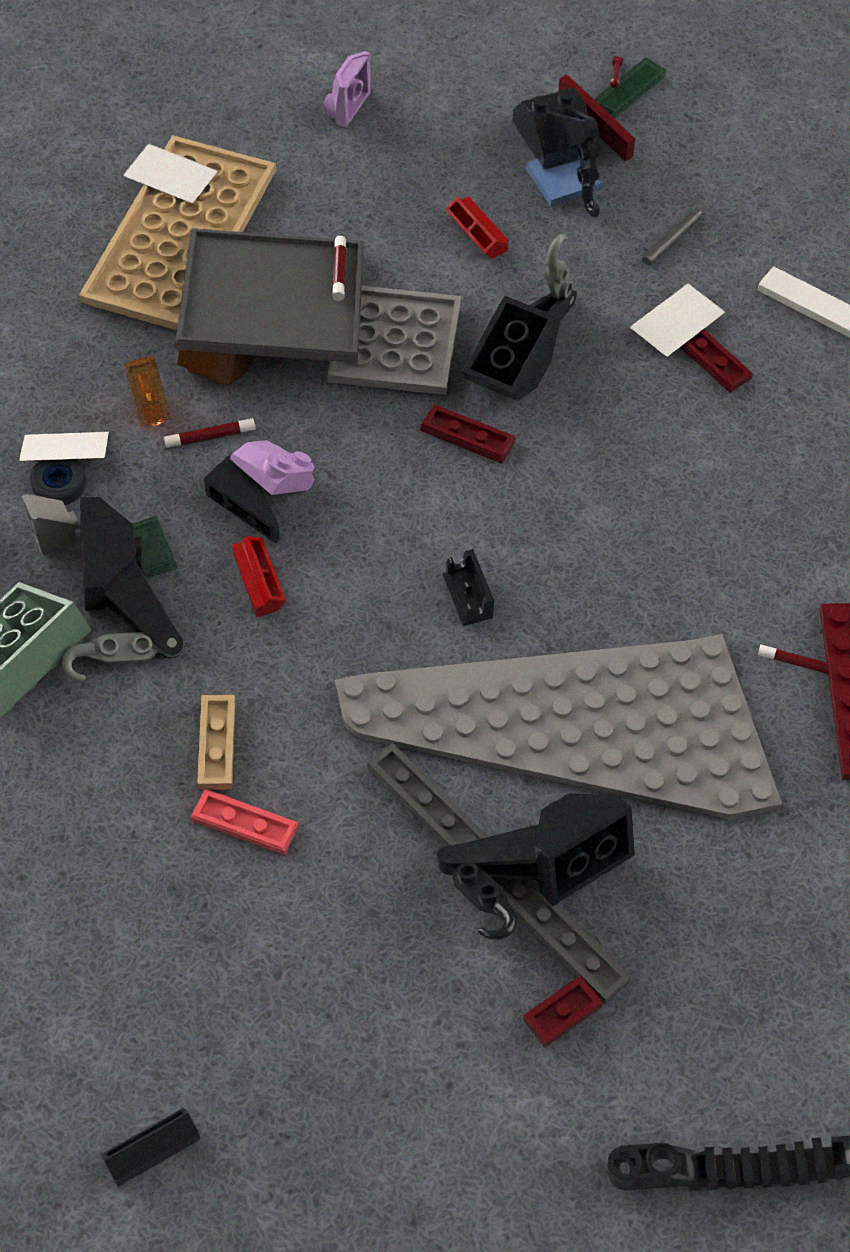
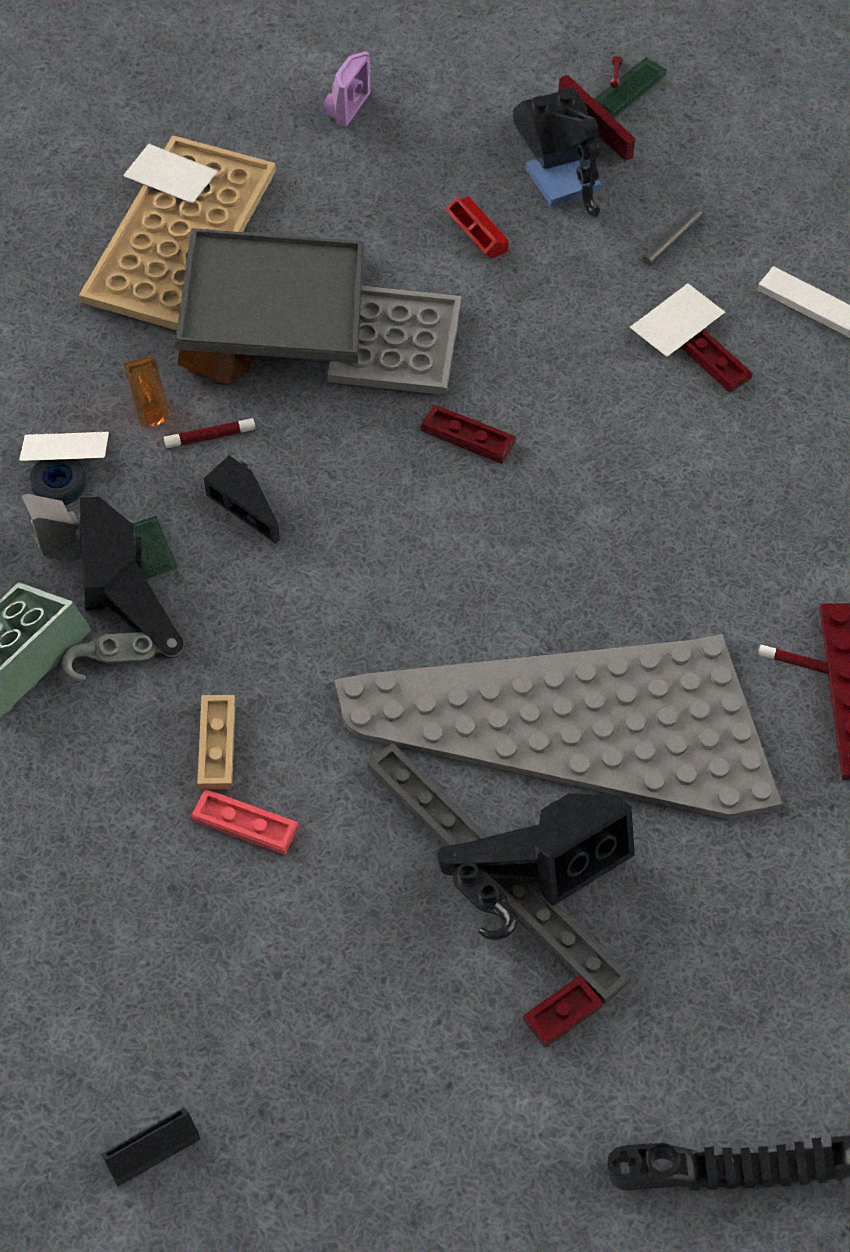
lavender slope [230,440,315,495] -> none
red piece [232,536,286,617] -> none
bar [333,236,346,301] -> none
black hinge [442,549,494,626] -> none
black slope [462,233,577,401] -> none

